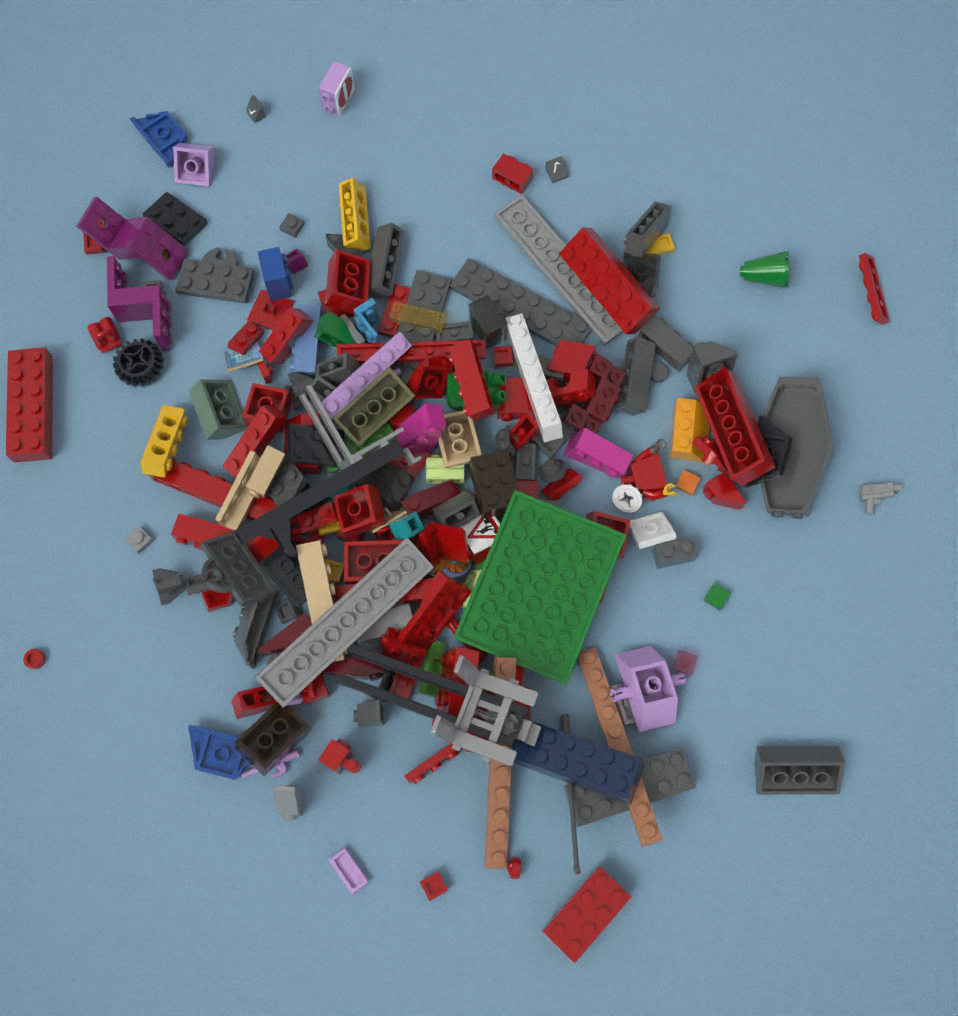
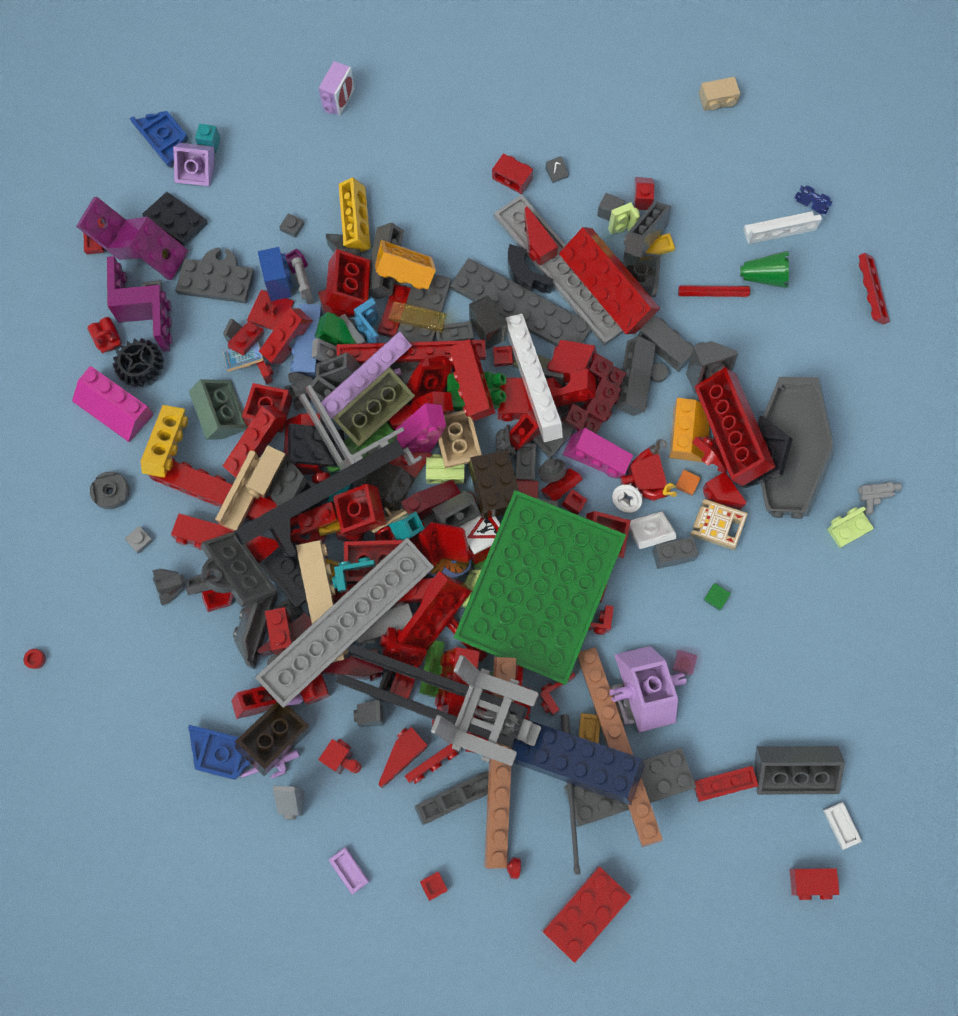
red brick [6,347,53,463] -> none
dark grey slope [246,95,265,123] -> none
none -> dark pink slope [72,366,153,443]
none -> dark grey plate [90,472,129,509]
none -> teal brick [195,123,221,153]
none -> dark grey slope [223,319,242,342]
none -> red brick [265,607,294,655]
none -> light grey plate [291,258,314,304]
none -> red tile [311,471,331,484]
none -> light grey plate [312,338,337,362]
none -> teal bracket [332,558,376,593]
none -> light orange slope [375,240,436,289]
none -> red slope [378,727,428,789]
none -> red brick [411,391,453,415]
none -> dark grey slope [414,771,489,825]
none -> black arch [507,244,554,294]
none -> red slope [524,206,558,266]
none -> red bracket [539,672,576,716]
none -> red plate [561,489,588,515]
none -> pearl gold plate [578,713,600,744]
none -> red bracket [588,605,614,635]
none -> dark grey brick [597,193,625,221]
none -> yellowish green bracket [608,202,640,235]
none -> red slope [634,177,654,210]
none -> red axle [678,285,750,297]
none -> tan container [690,499,748,551]
none -> red plate [694,766,759,802]
none -> tan brick [699,77,740,111]
none -> white fence [743,211,822,244]
none -> red brick [789,868,840,900]
none -> clear blue hinge [794,185,832,215]
none -> white tile [823,802,862,850]
none -> yellowish green bracket [827,506,874,548]

